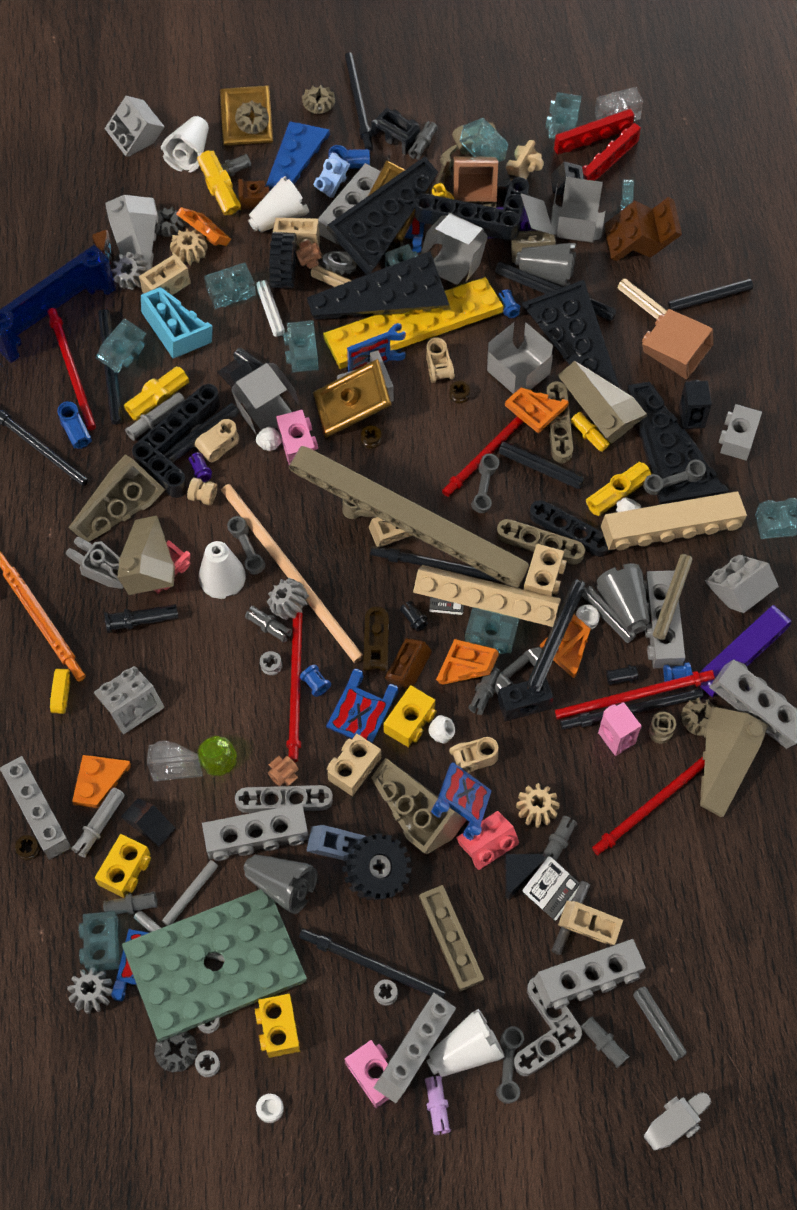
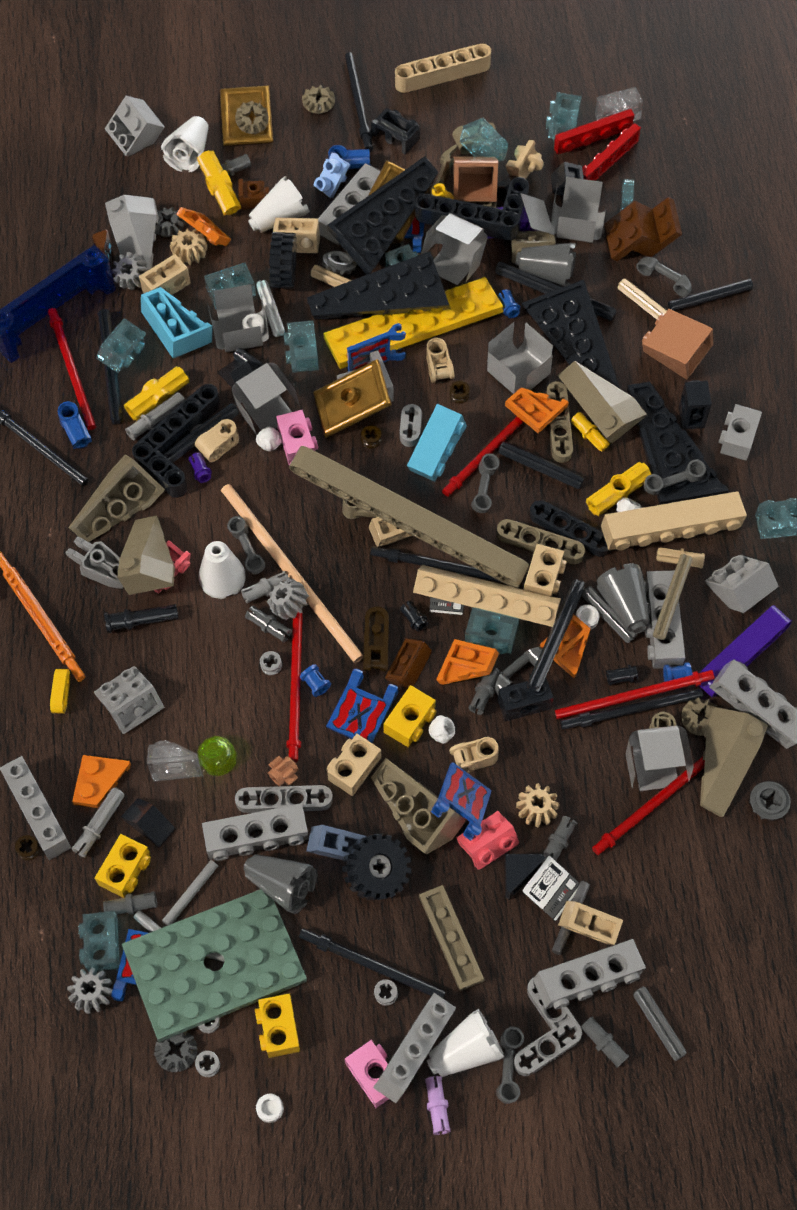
tan wheel [187,477,217,505] -> none
blue wing [266,121,330,192] -> none
nougat gear [296,240,322,268] -> none
dark grey pin [408,121,438,160] -> none
bright pink brick [598,702,641,756] -> none
light grey hinge [644,1092,711,1151] -> none
none -> light grey piece [207,284,269,352]
none -> light grey pin [241,571,289,603]
none -> white tile [242,314,265,334]
none -> tan beam [395,44,491,93]
none -> light grey beam [400,404,422,447]
none -> medium azure wedge [407,404,467,482]
none -> light grey piece [626,725,694,791]
none -> dark grey bar [636,257,692,297]
none -> tan axle [656,548,705,569]
none -> dark grey gear [749,781,791,821]

